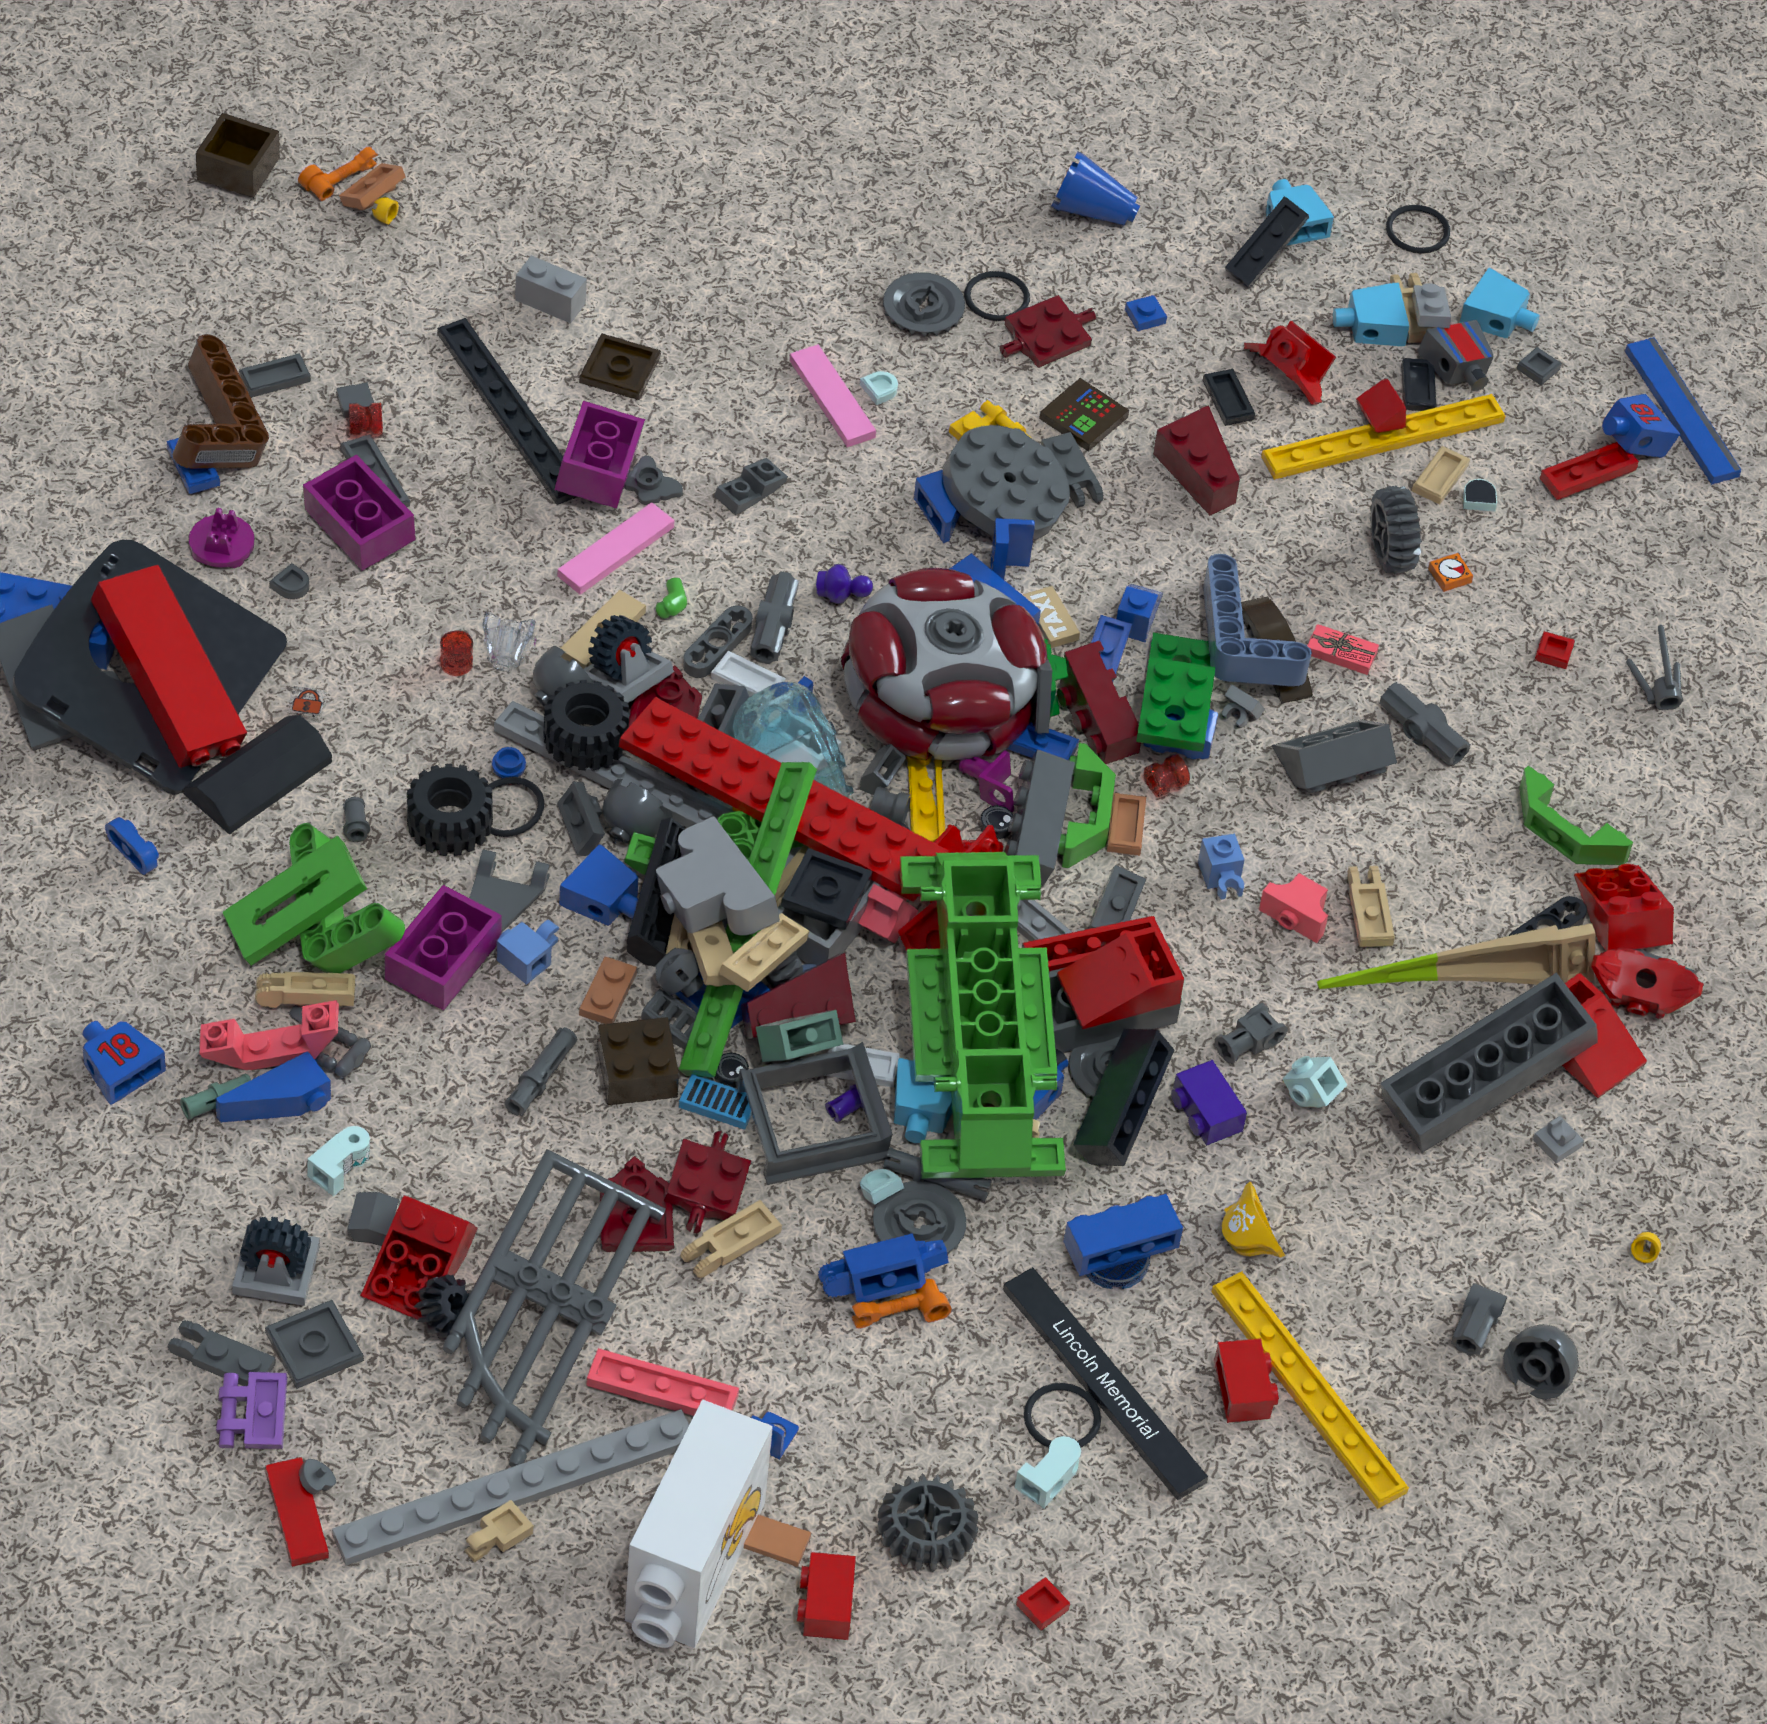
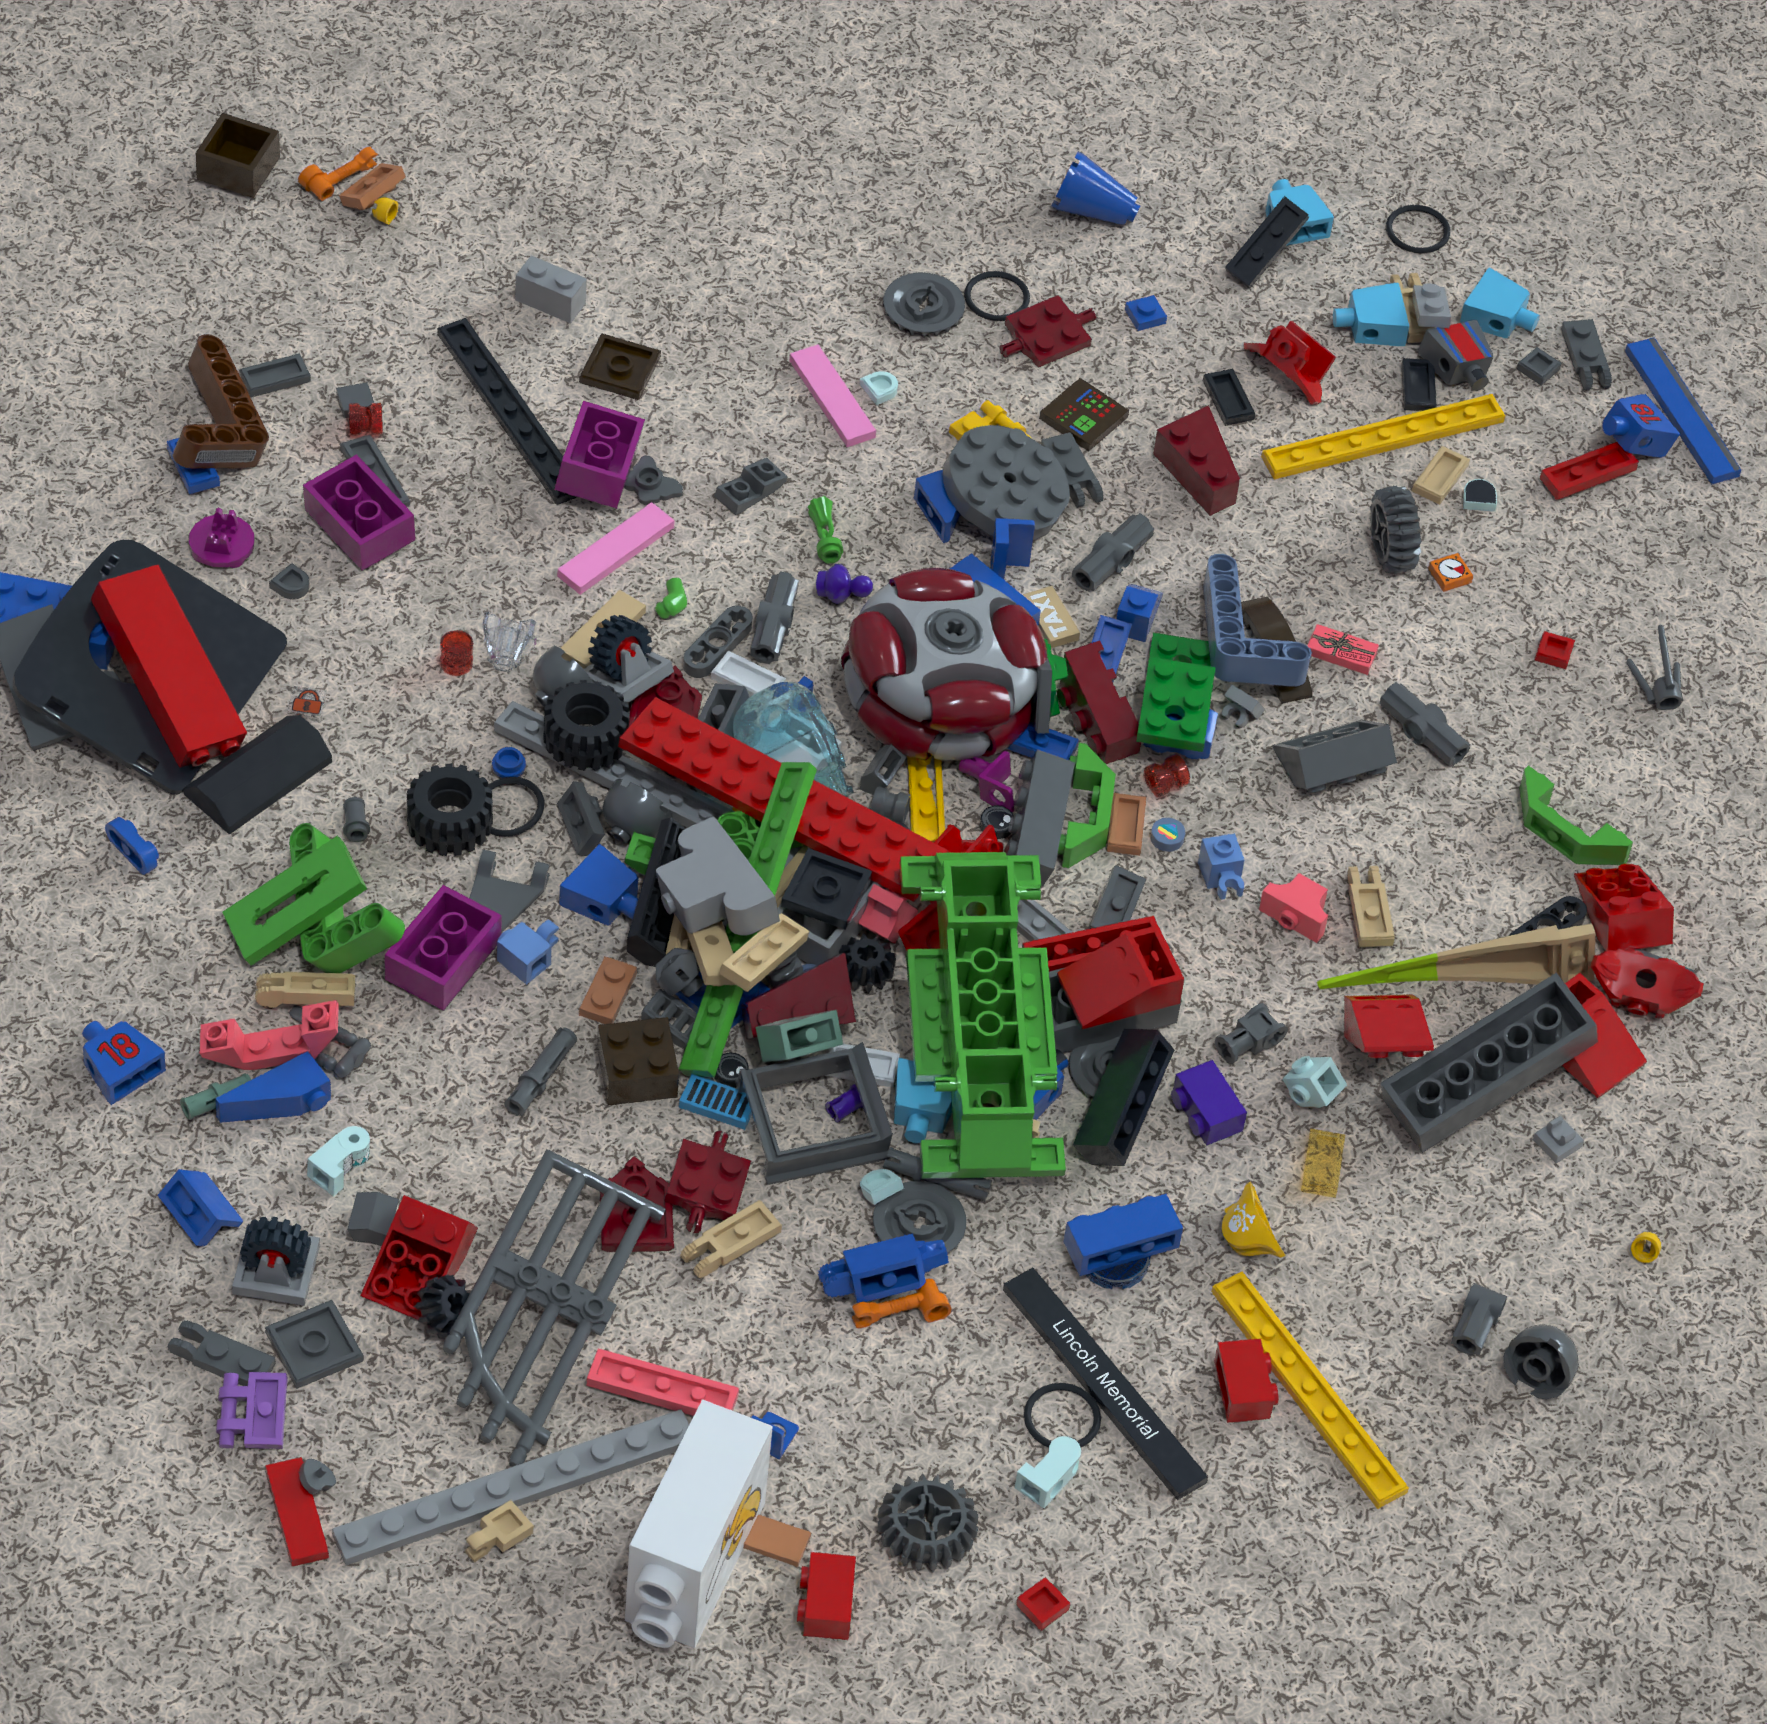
red slope [1356,378,1406,433] -> none
none -> blue panel [158,1169,243,1246]
none -> bright green piece [808,496,843,563]
none -> black gear [839,933,896,994]
none -> dark grey piece [1072,513,1154,591]
none -> sand blue tile [1150,818,1185,852]
none -> clear yellow tile [1301,1129,1345,1198]
none -> red slope [1344,994,1434,1058]
none -> dark grey hinge [1561,319,1612,390]

